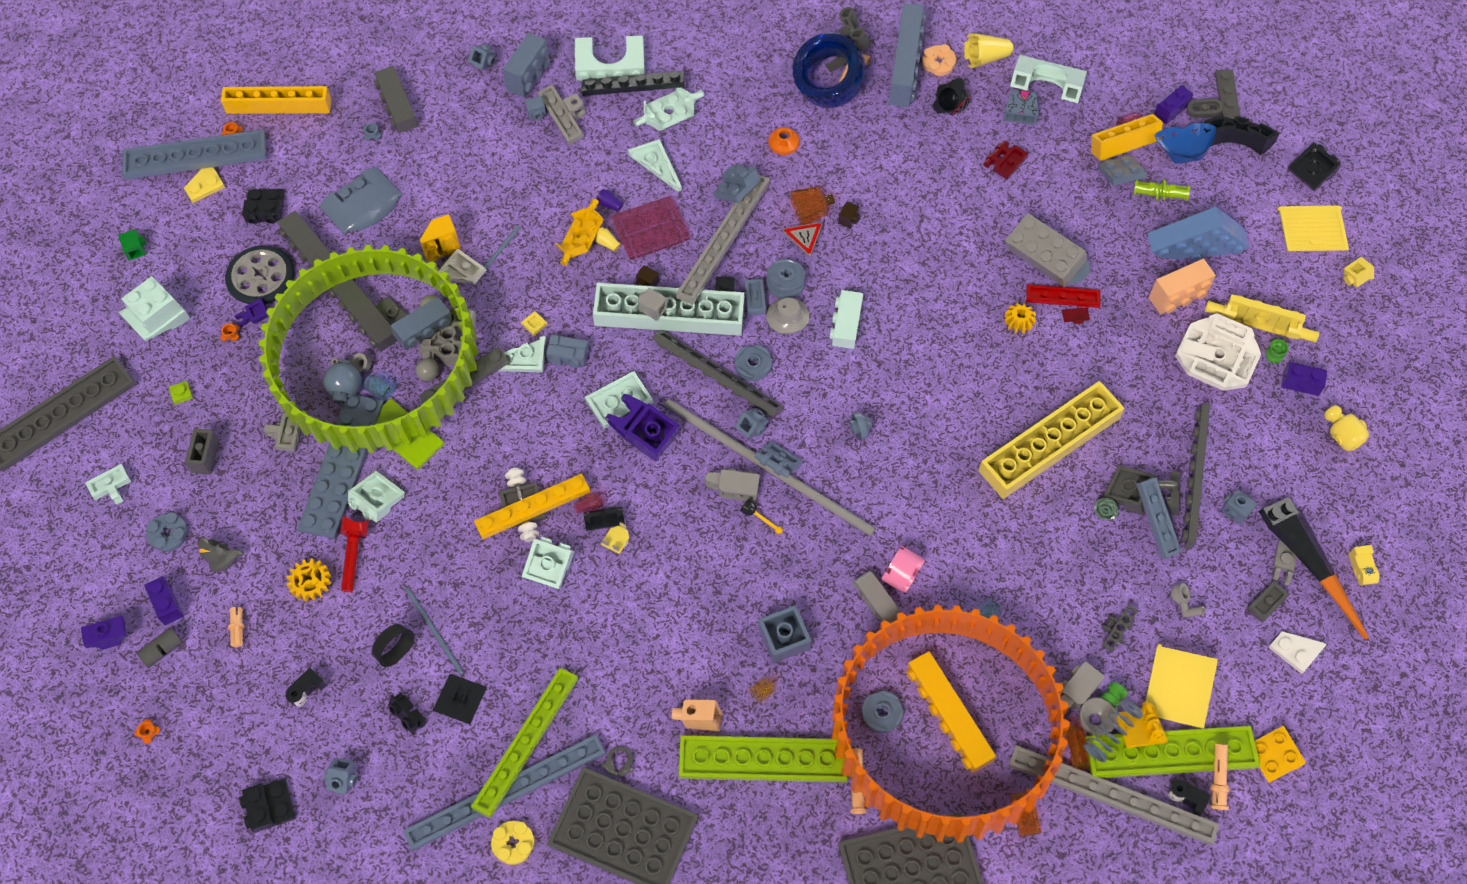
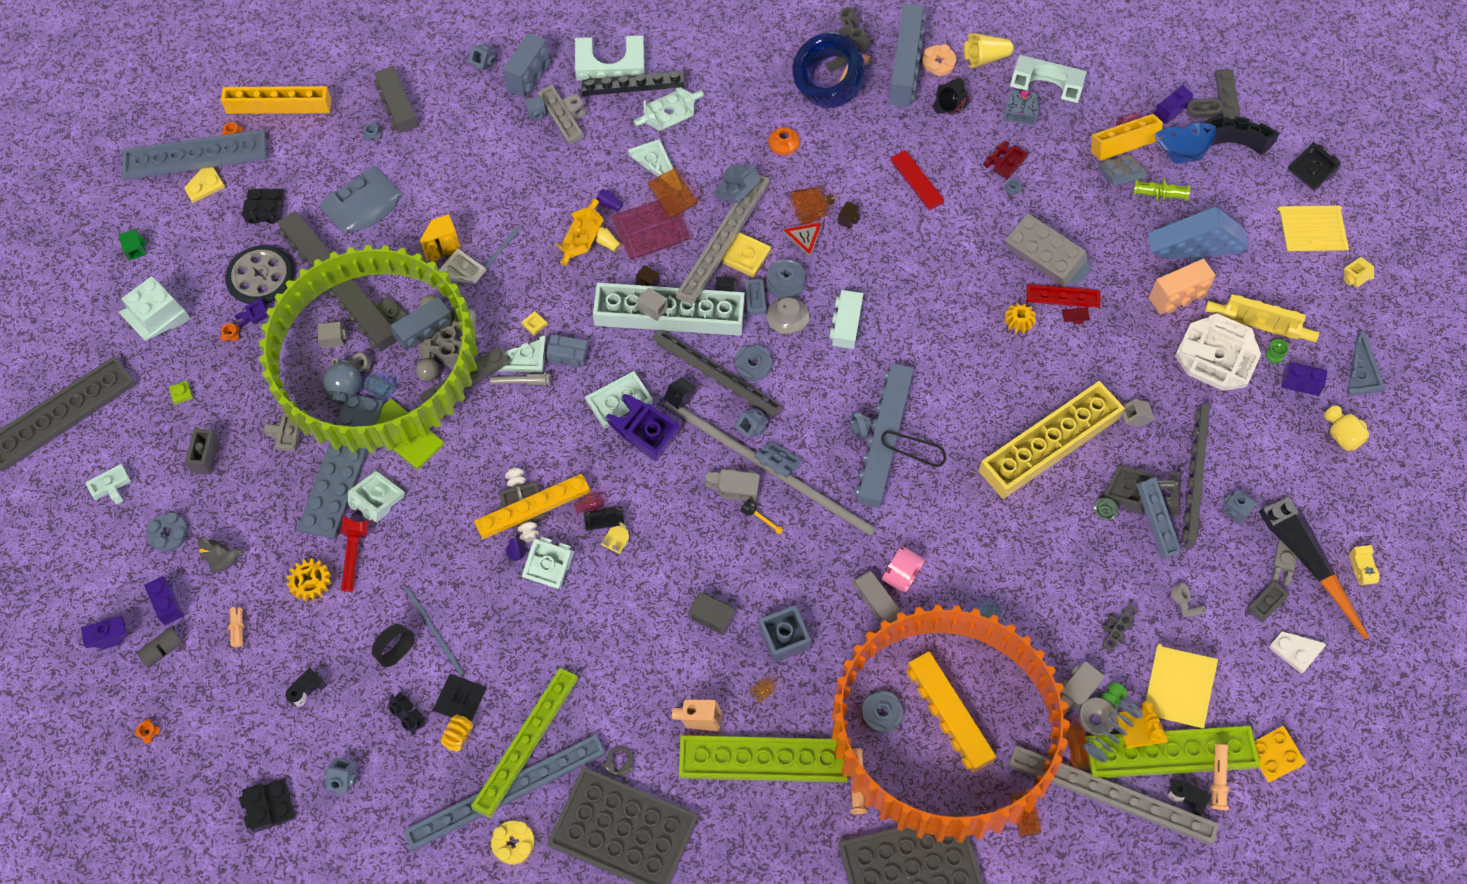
none -> light grey brick [318,322,347,349]
none -> yellow gear [441,715,473,752]
none -> light grey pin [490,372,551,387]
none -> dark purple plate [506,538,526,561]
none -> clear orange piece [648,168,698,219]
none -> black brick [664,377,696,409]
none -> dark grey brick [688,592,735,635]
none -> light yellow plate [722,232,771,278]
none -> sand blue brick [855,363,914,509]
none -> black piece [881,431,946,467]
none -> red tile [890,150,944,211]
none -> sand blue plate [1004,178,1022,195]
none -> light grey brick [1122,399,1154,427]
none -> sand blue wing [1347,331,1385,396]

